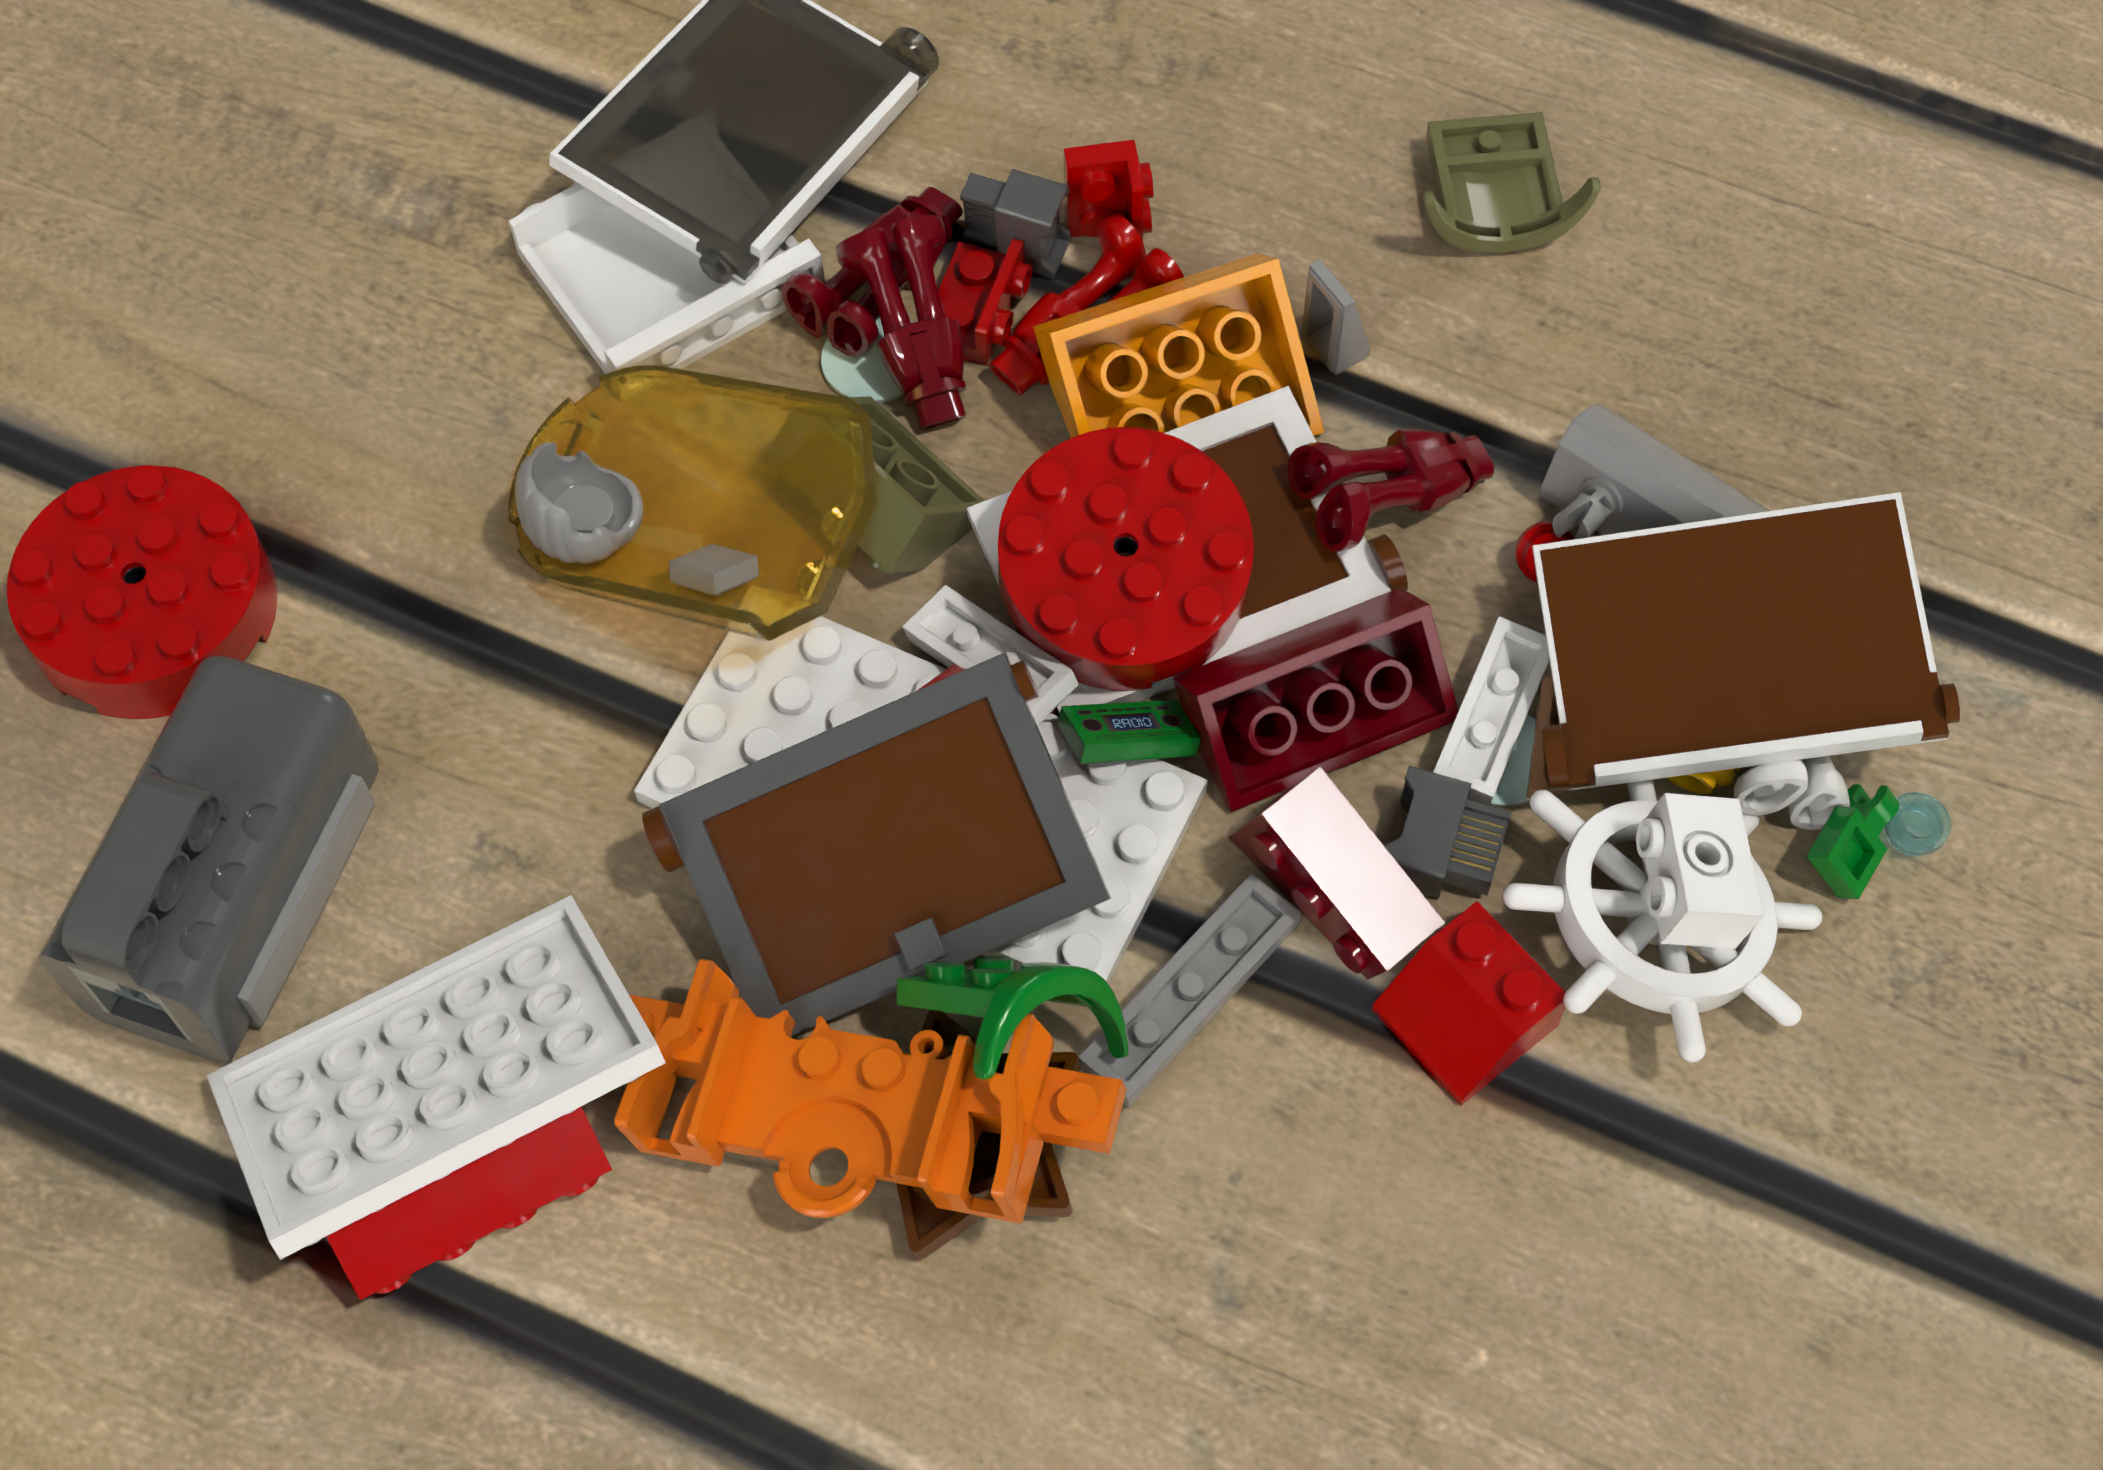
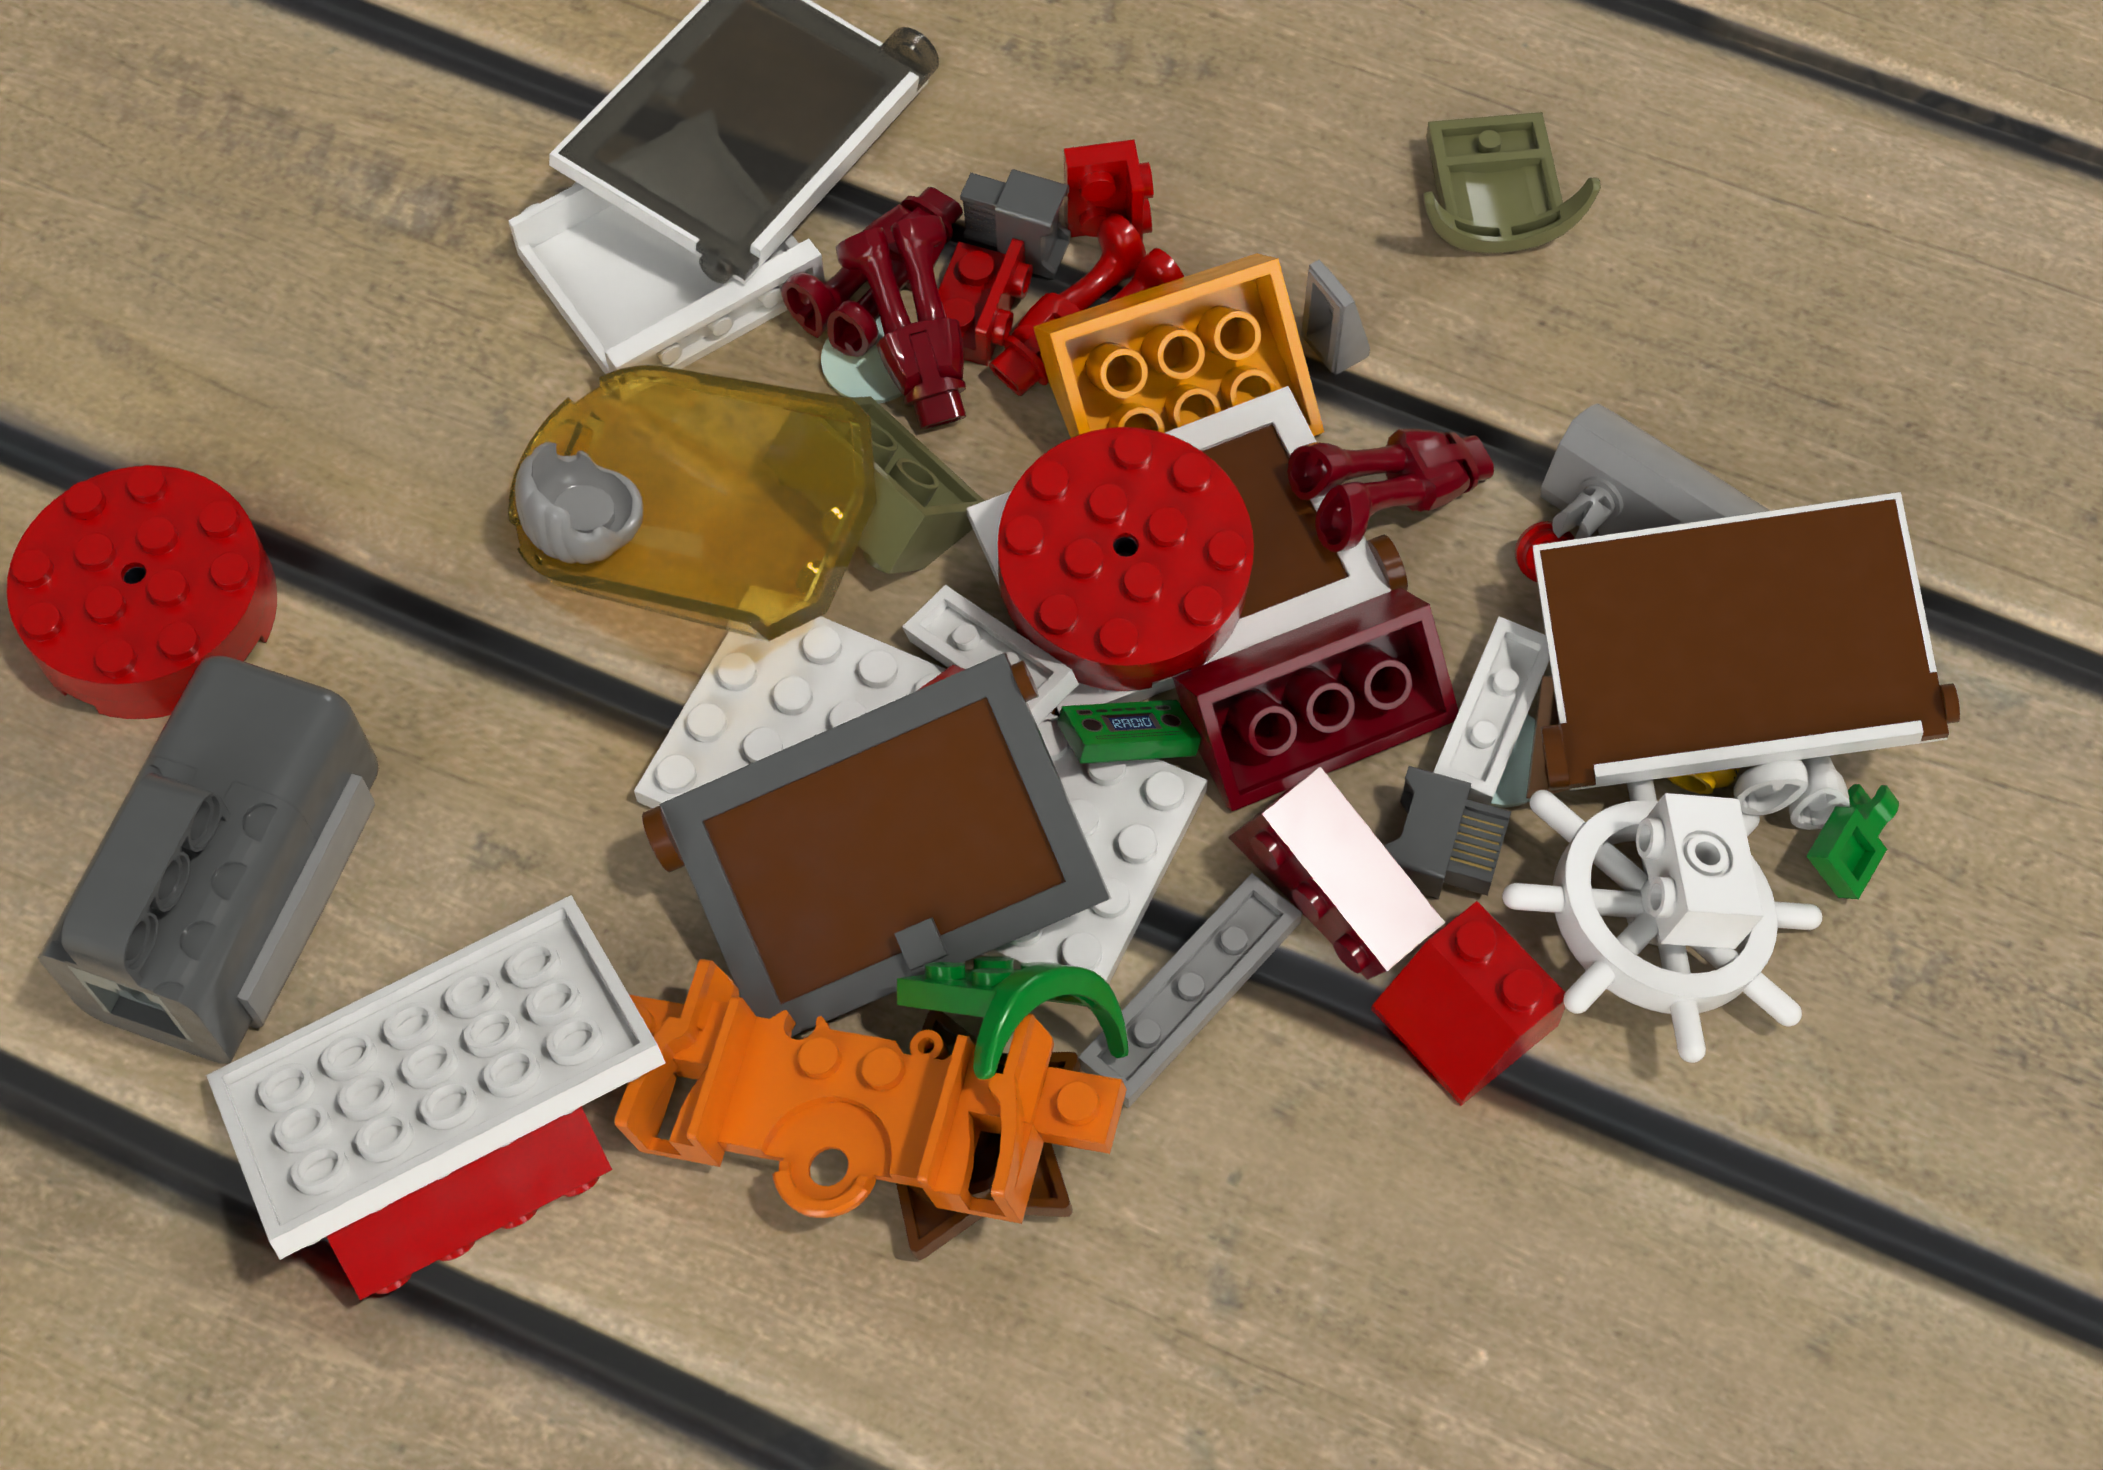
light grey tile [669,543,759,596] -> none
clear light blue plate [1884,792,1951,856] -> none

